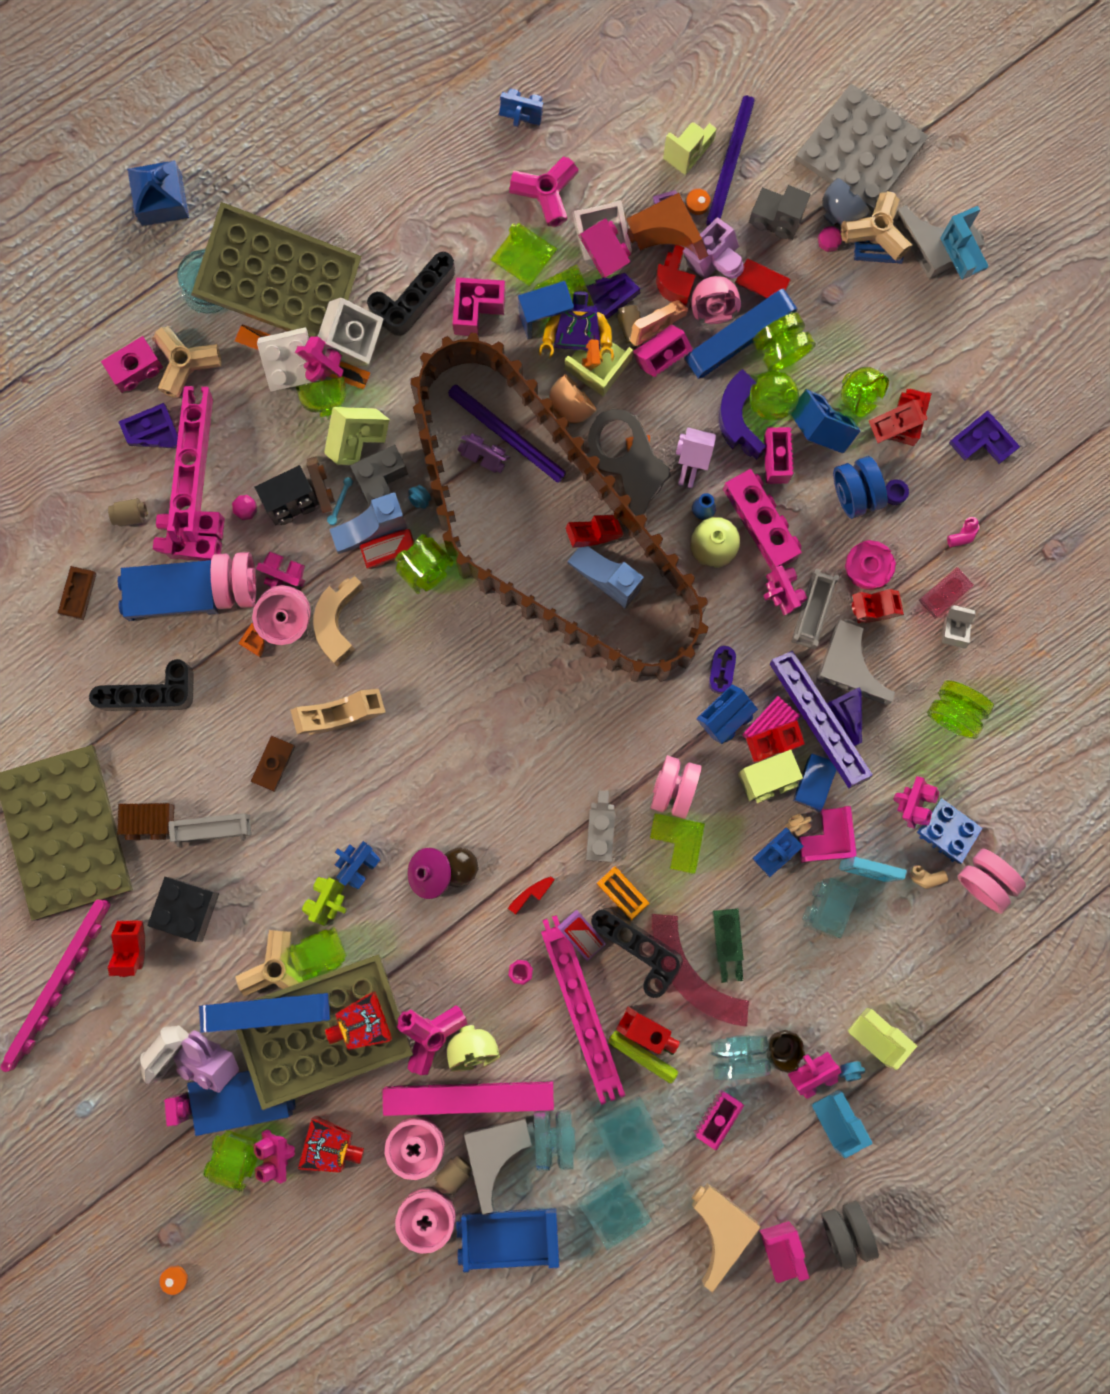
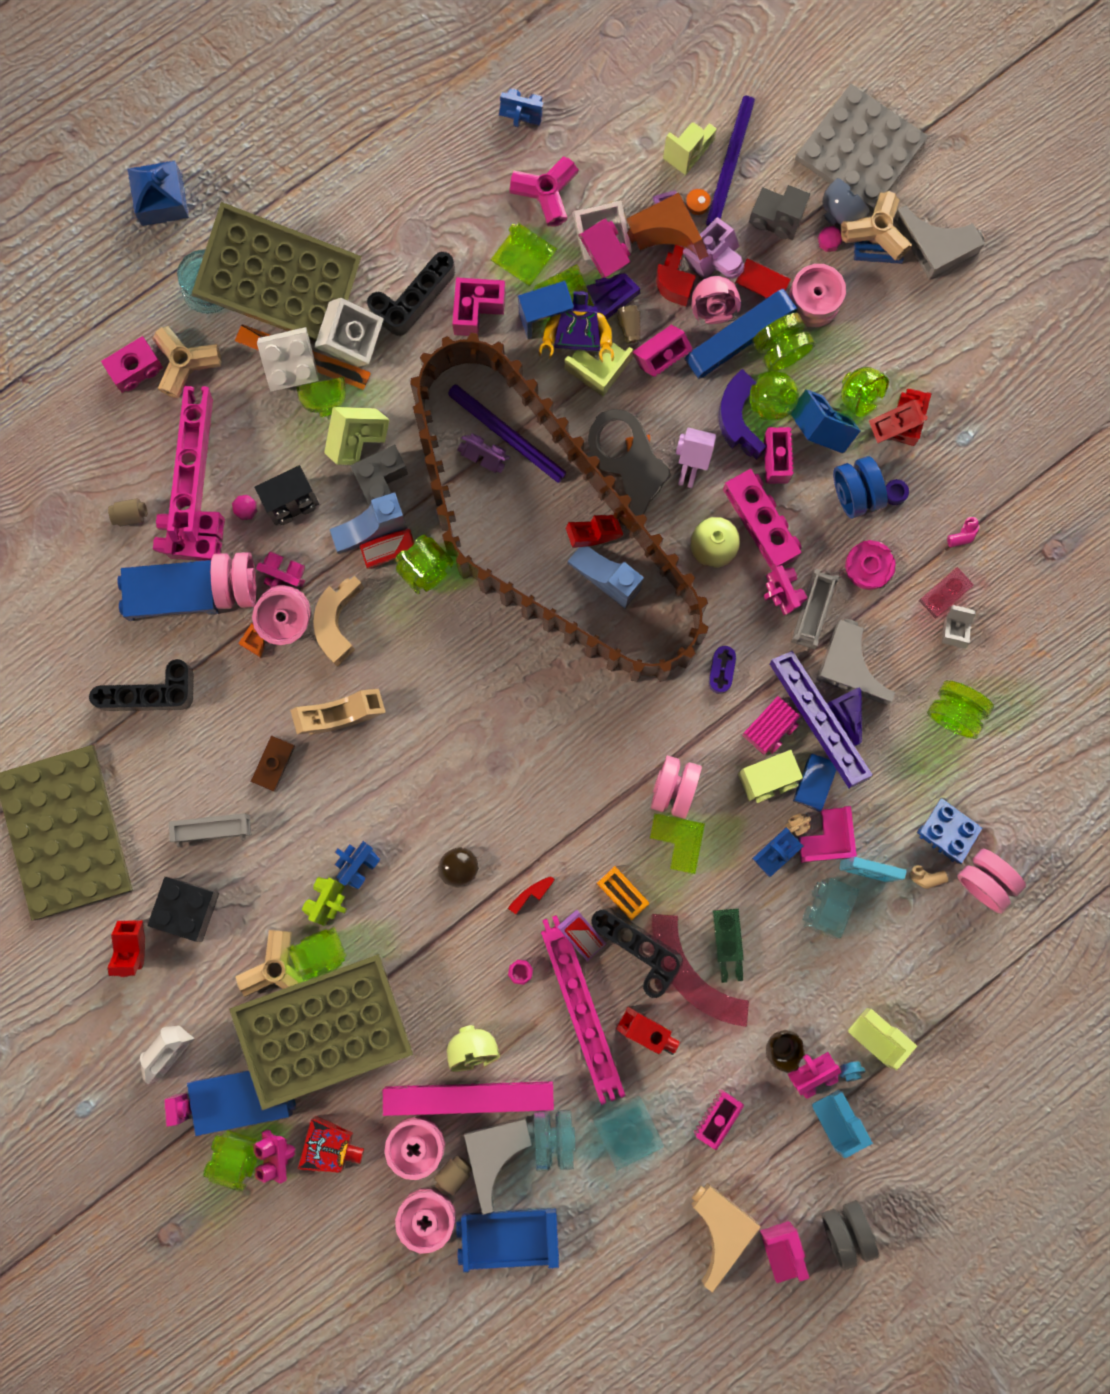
dark pink hinge [1,900,111,1072] -> none
reddish brown plate [57,566,97,620] -> none
reddish brown brick [117,803,175,841] -> none
dark purple wing [118,403,178,448] -> none
orange tile [159,1265,188,1295] -> none
lavender brick [173,1031,239,1093] -> none
blue beam [199,993,330,1033] -> none
dark pink hips [295,337,344,382] -> none
reddish brown wing [307,456,335,513] -> none
red torso [325,991,393,1050] -> none
medium azure hinge [327,477,353,525] -> none
dark pink piece [397,1005,467,1076] -> none
magenta dish [407,848,451,899] -> none
dark azure plate [408,485,431,509] -> none
light nougat cylinder [549,374,596,424] -> none
clear light blue brick [578,1170,652,1250] -> none
orange tile [582,340,601,371] -> none
light grey hinge [586,790,615,862] -> none
lime axle [608,1031,678,1084] -> none
light nougat hinge [630,300,688,346] -> none
blue cone [692,493,716,520] -> none
blue brick [696,684,758,744] -> none
clear light blue wheel [710,1035,771,1080] -> none
red slope [746,720,805,762] -> none
red brick [852,589,904,623] -> none
dark pink hips [893,776,940,829] -> none
dark azure panel [940,206,988,280] -> none
dark purple plate [949,410,1020,464] -> none
none -> bright pink wheel [789,264,846,327]

